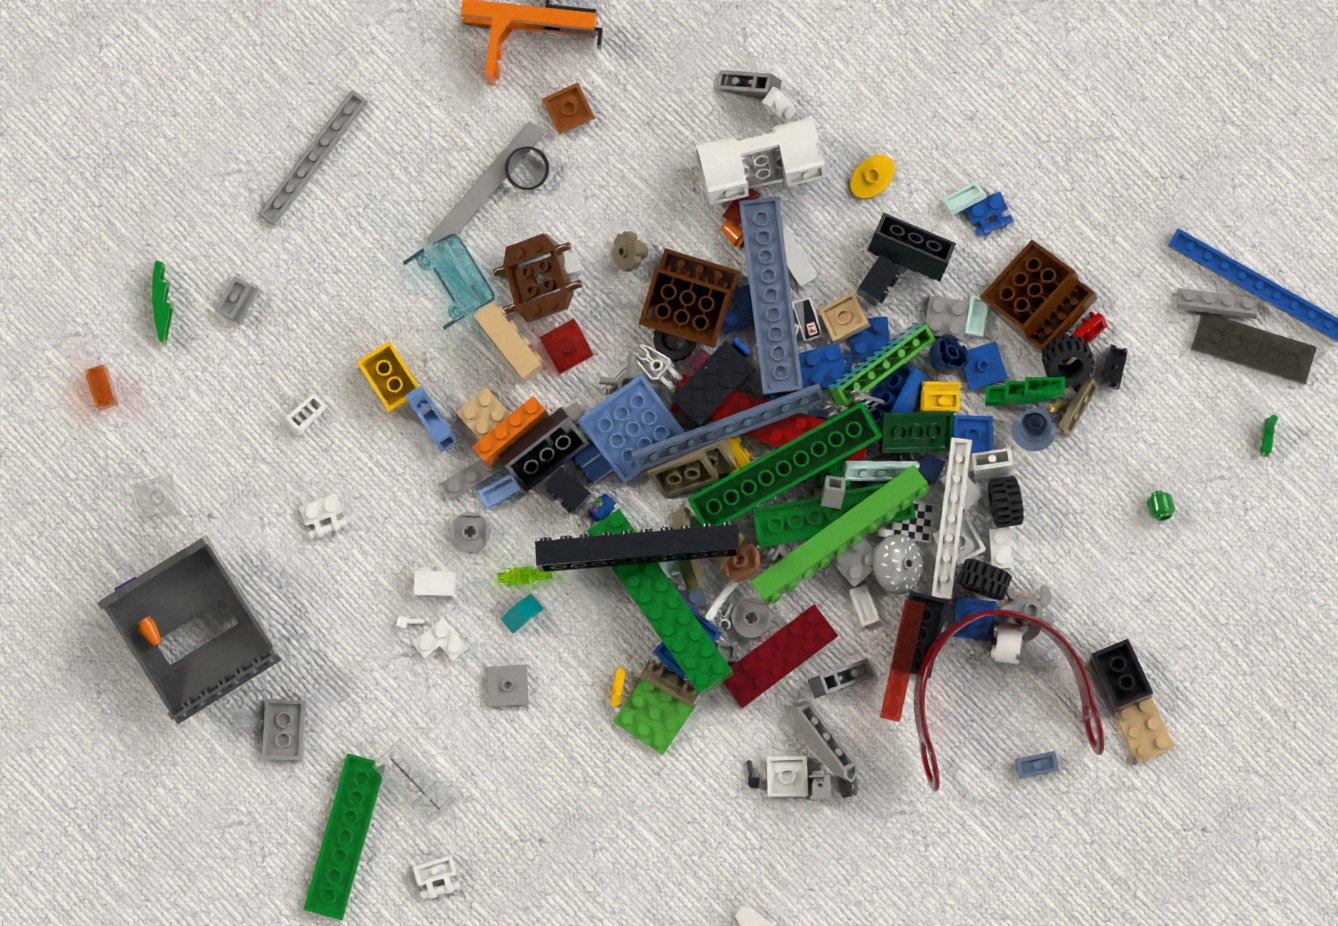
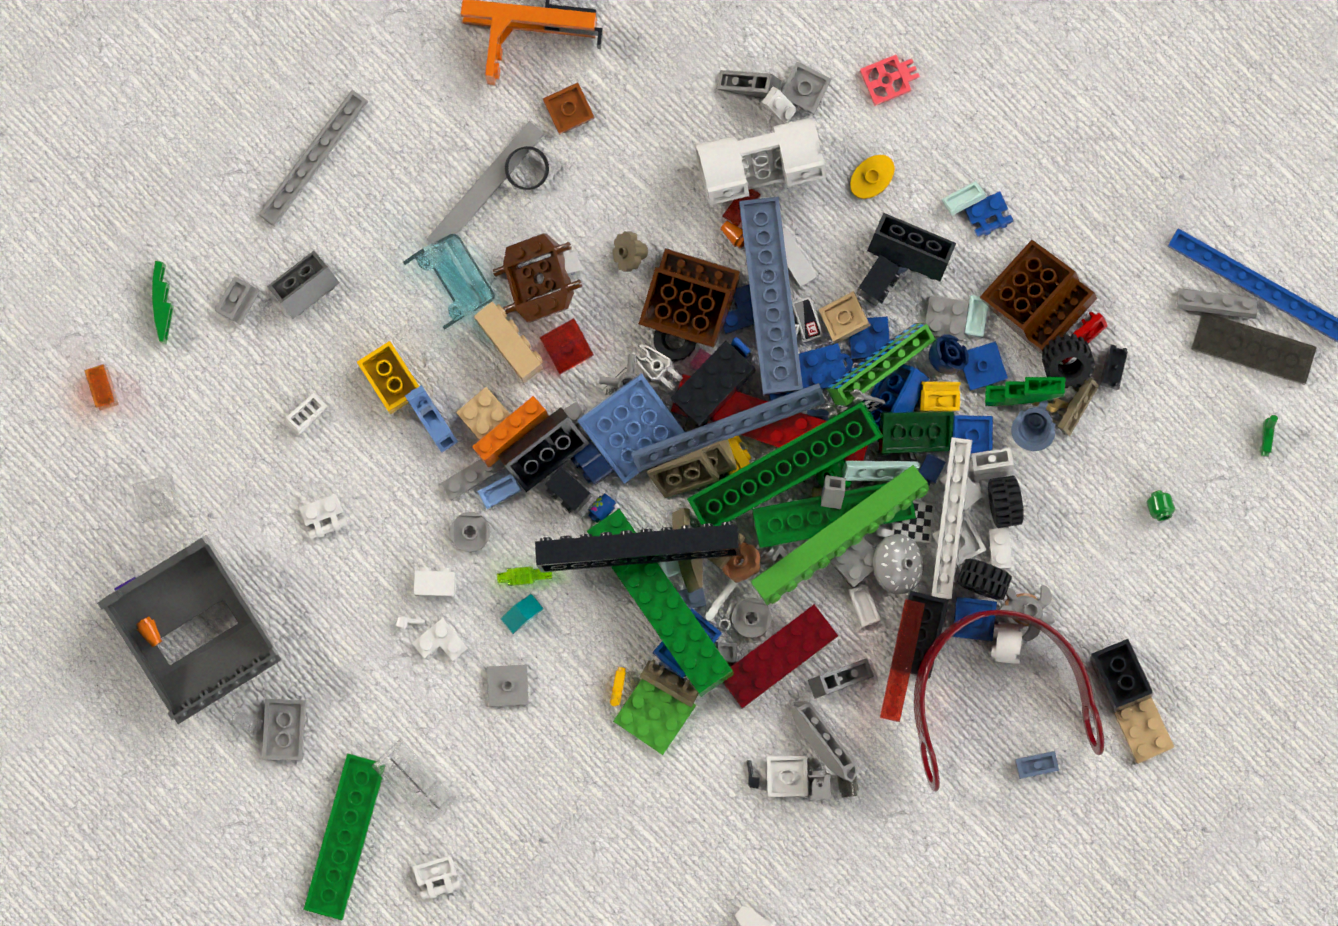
none -> dark grey slope [267,251,340,319]
none -> light grey plate [781,61,832,115]
none -> coral piece [860,55,920,106]

